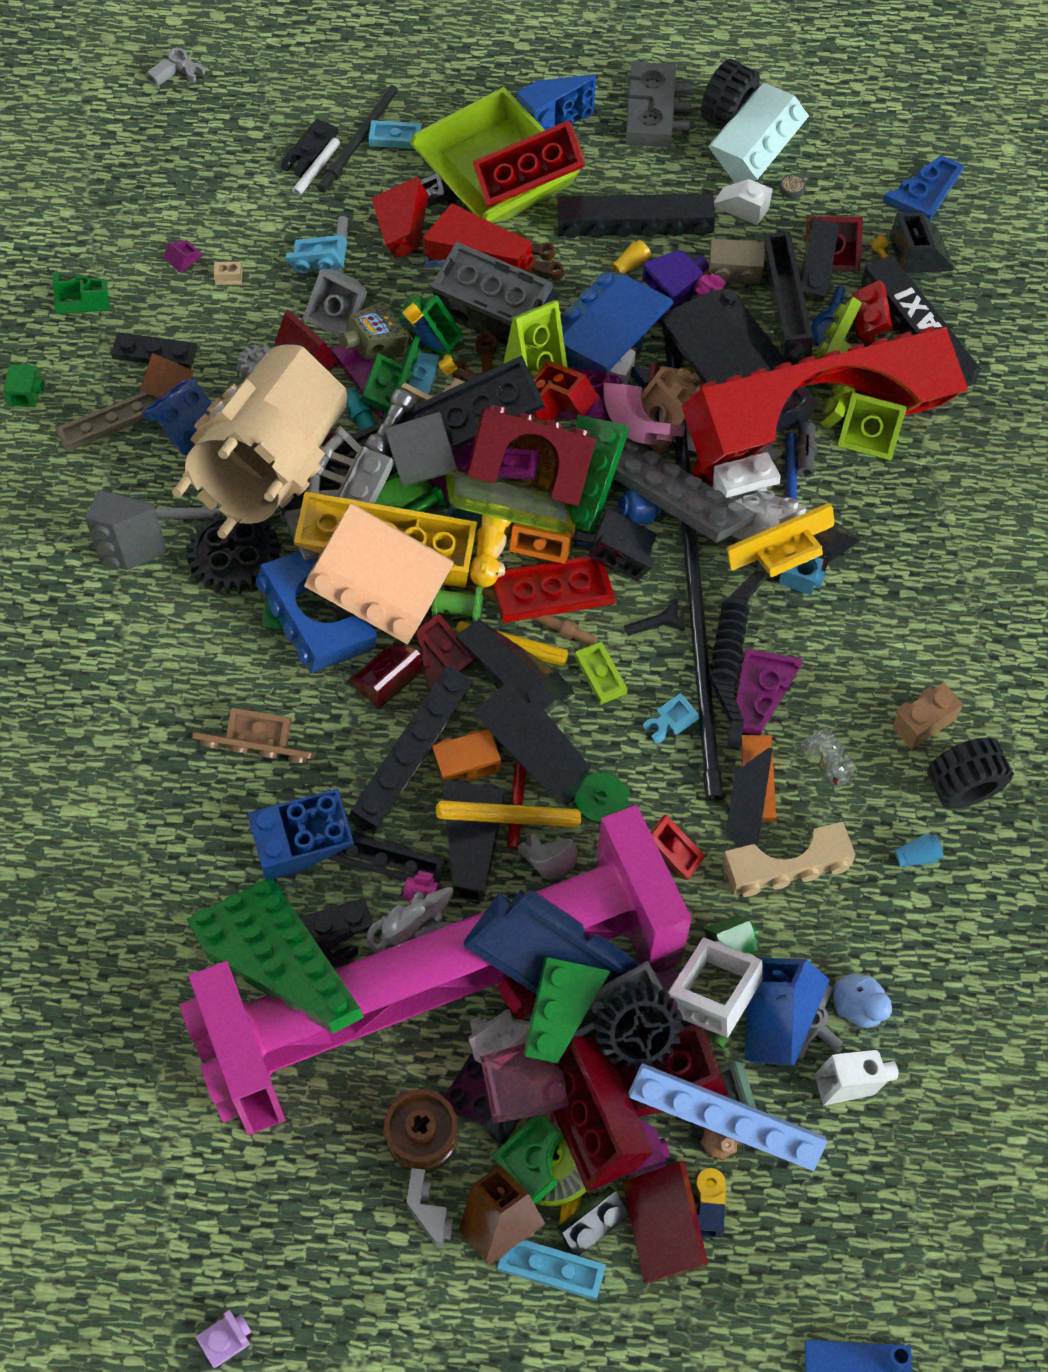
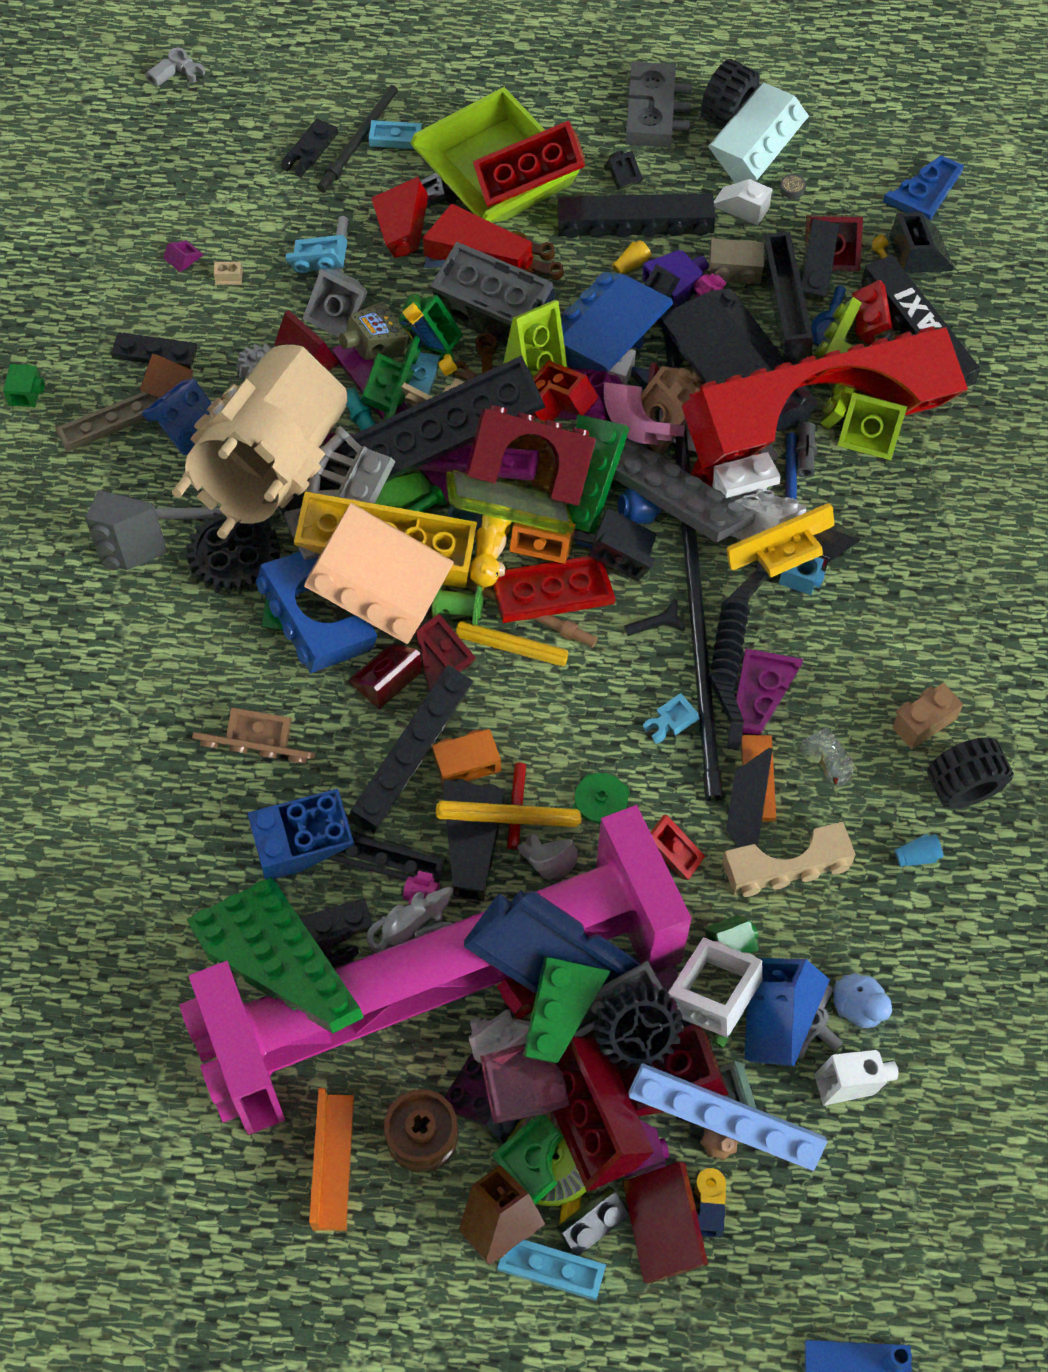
green slope [52,272,110,314] -> none
lavender bracket [196,1309,251,1369] -> none
white piece [292,138,340,196] -> none
flat silver piece [365,389,415,455] -> none
dark grey slope [385,412,458,487] -> none
light grey slope [406,1168,453,1248] -> none
black wedge [455,619,575,713] -> none
black slope [473,682,591,805] -> none
blue slope [517,74,596,130] -> none
lime plate [575,641,628,705] -> none
none -> orange panel [309,1088,354,1231]
none -> black bracket [604,151,643,190]
none -> black bracket [644,264,681,309]

